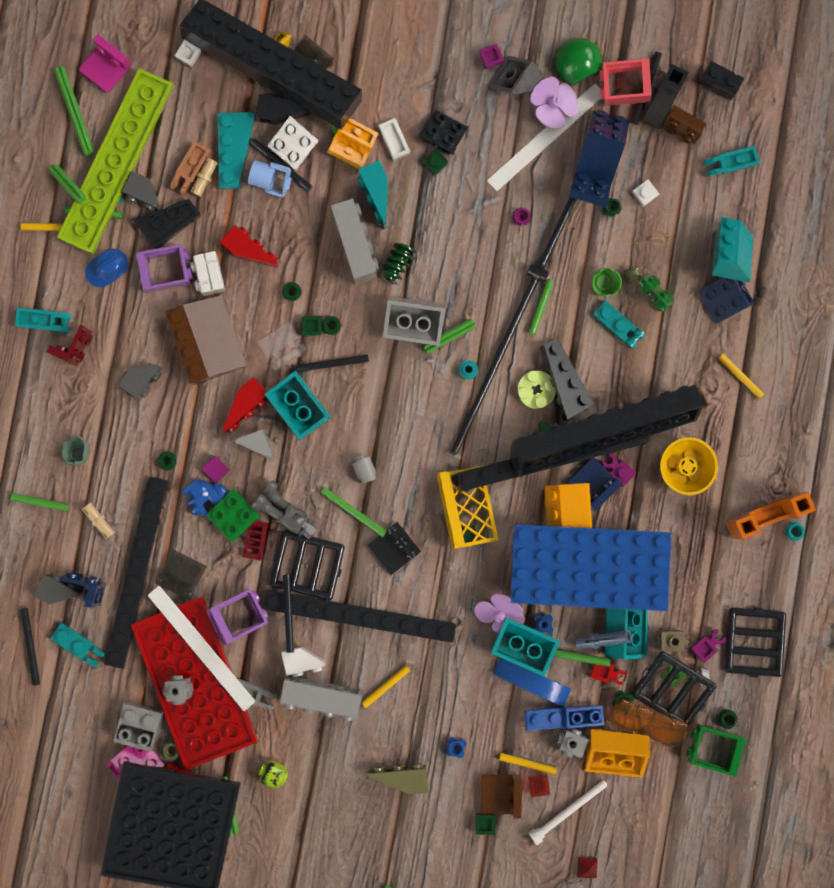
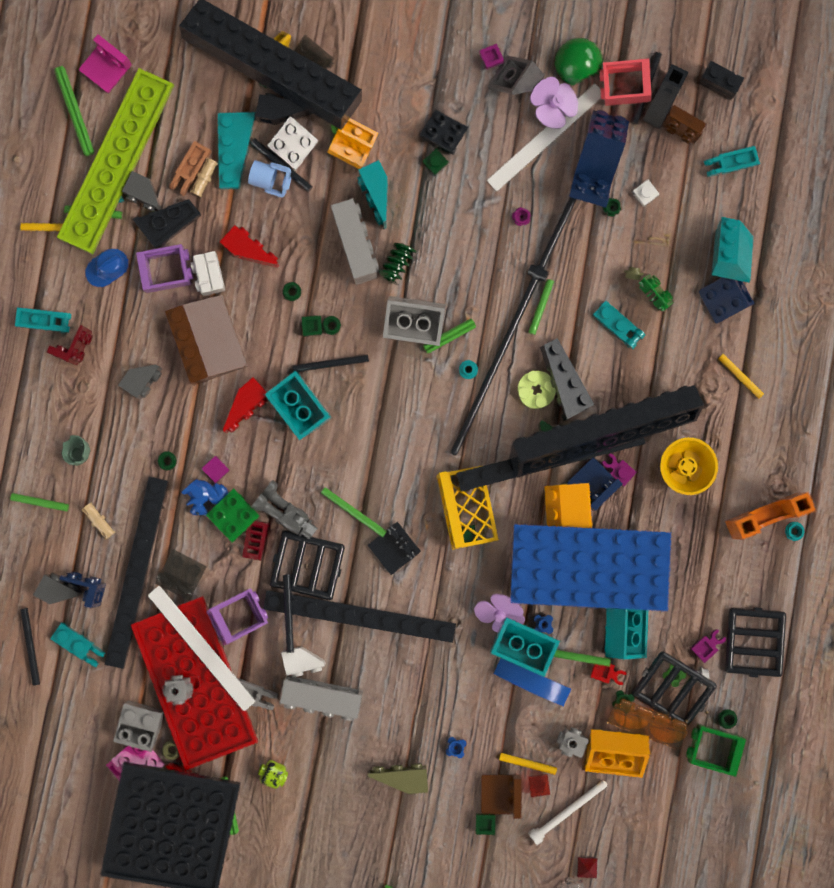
bright green axle [49,164,86,204] -> none
white plate [175,40,202,67] -> none
light grey slope [235,429,276,460] -> none
clear plate [257,322,307,370] -> none
light grey brick [352,454,376,484] -> none
yellow bar [361,665,410,708] -> none
white tile [378,118,410,161] -> none
blue slope [524,705,604,731] -> none
sand blue pin [575,630,632,650] -> none
bright green hair [591,268,622,297] -> none
dark tan brick [658,630,688,652] -> none

